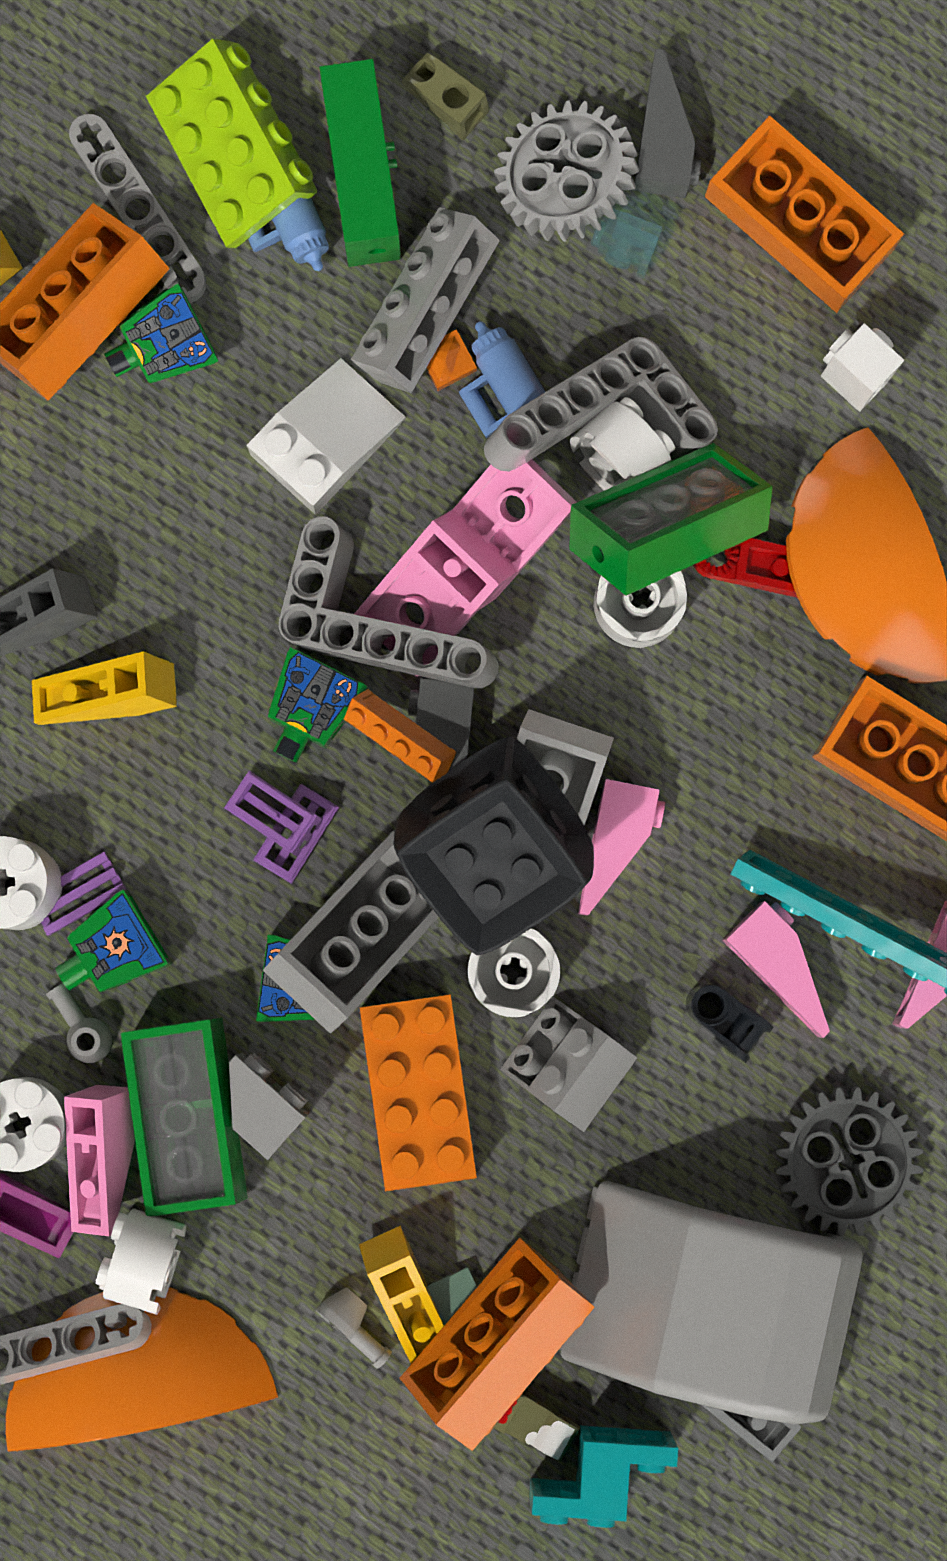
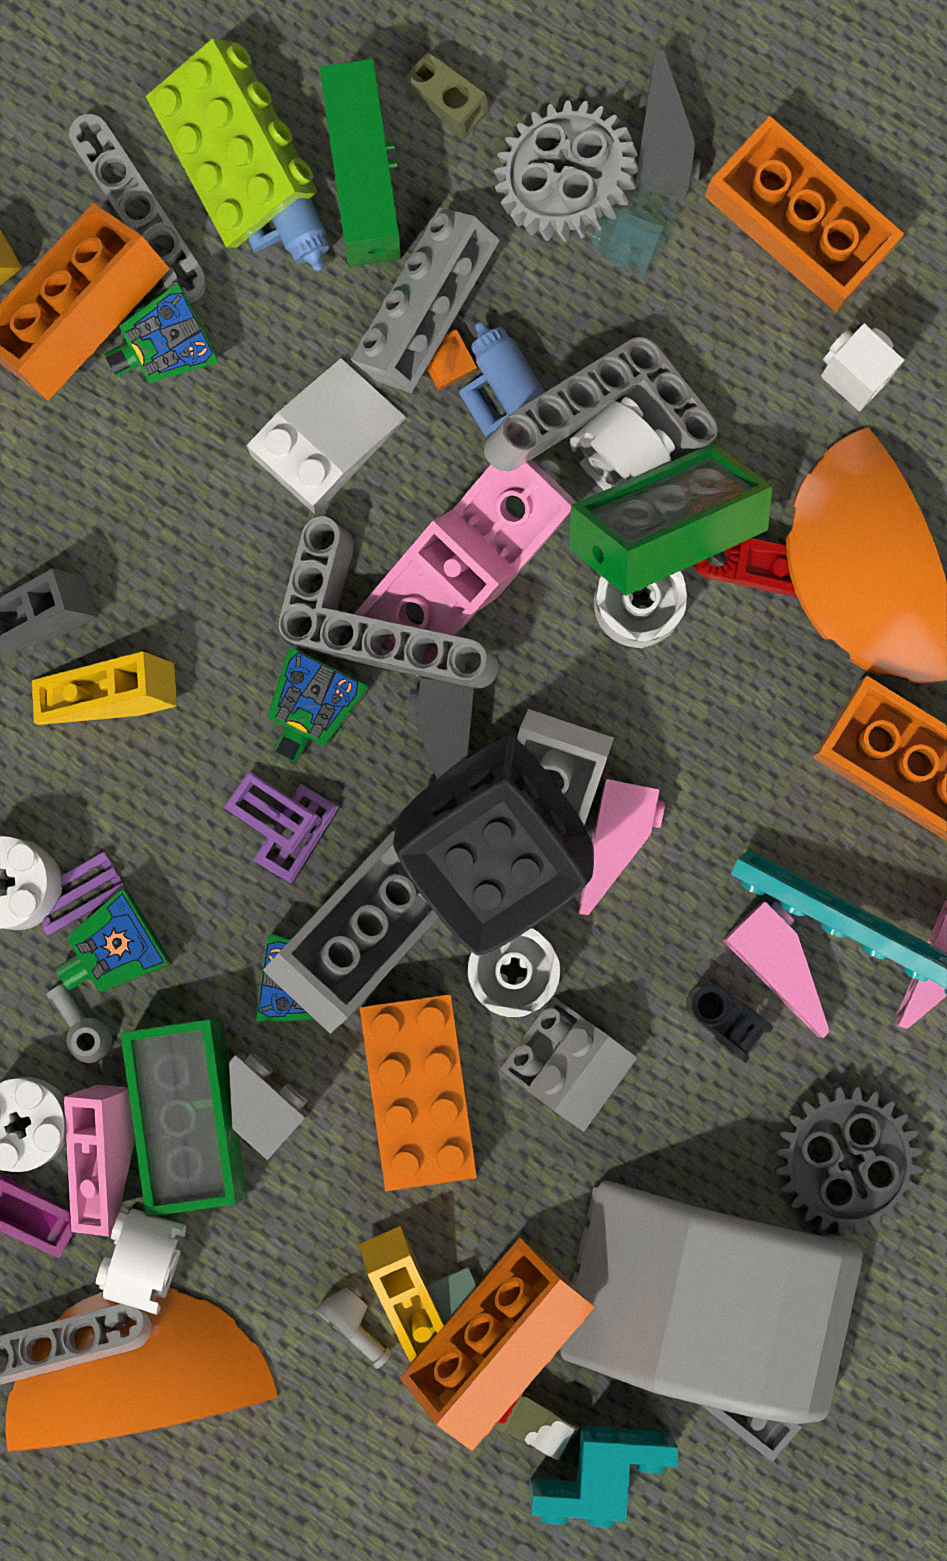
orange piece [344,689,456,783] -> none

